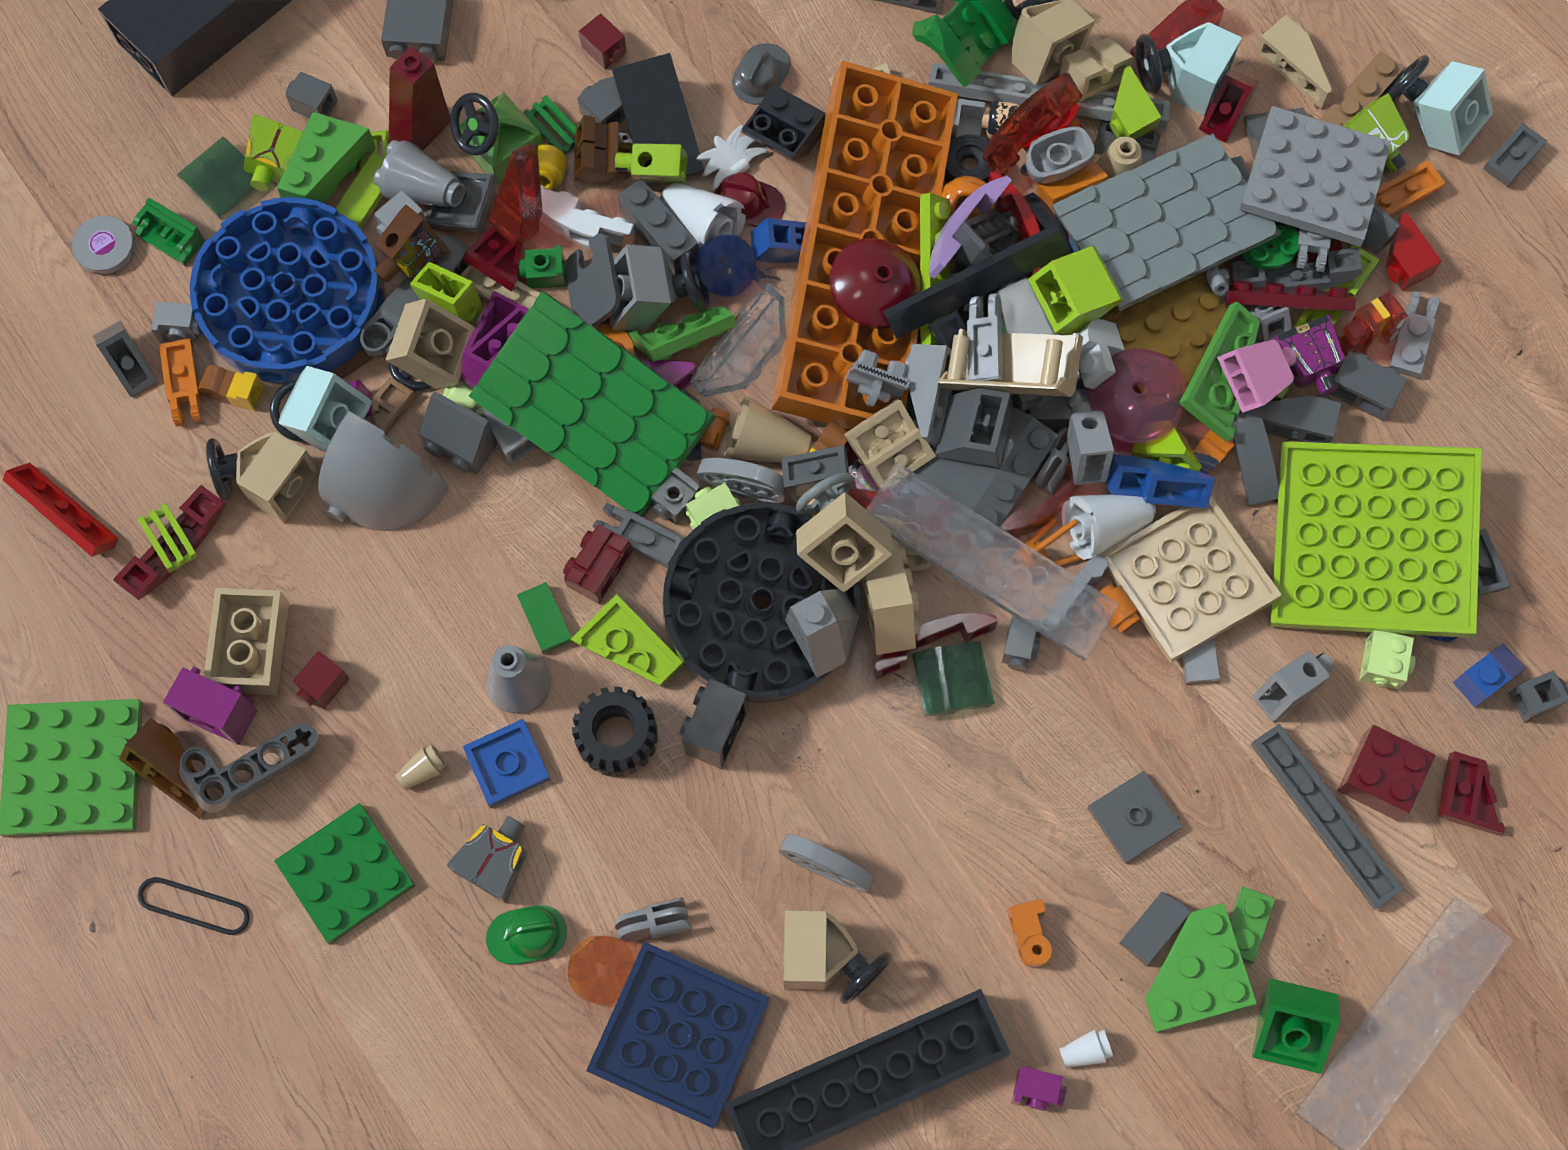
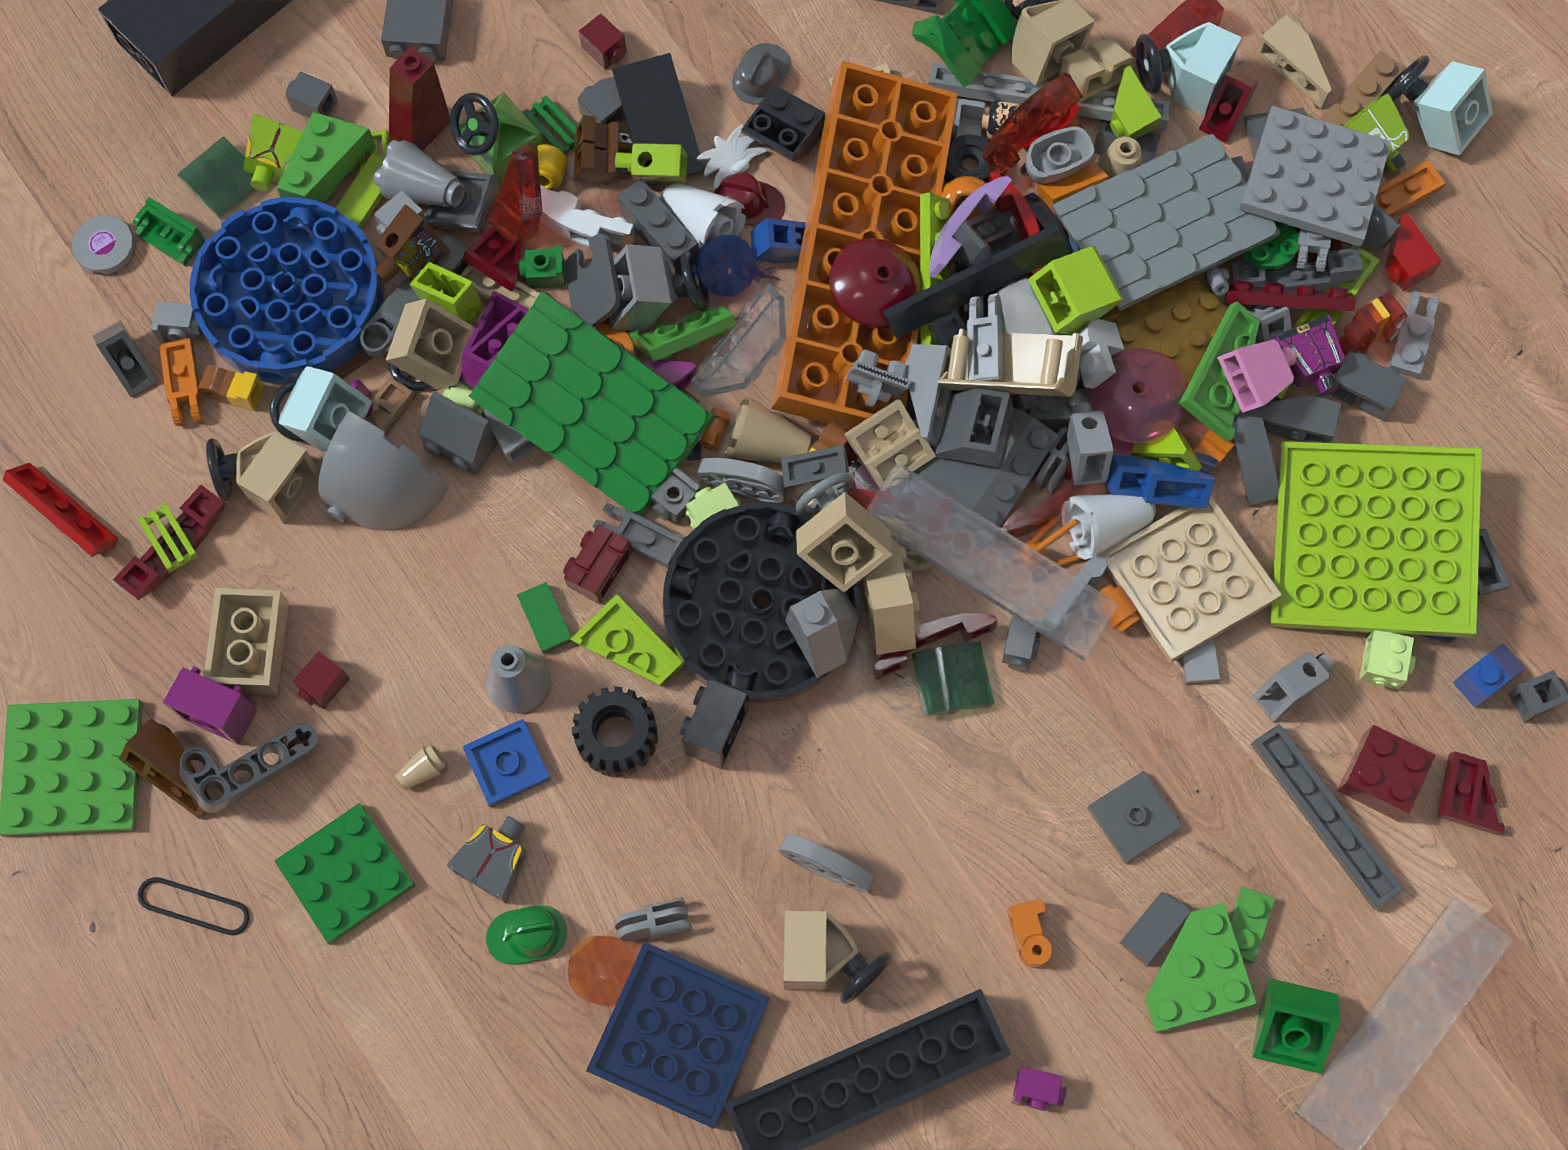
white cone [1059,1029,1114,1068] -> none
dark grey plate [1483,123,1547,187] -> none

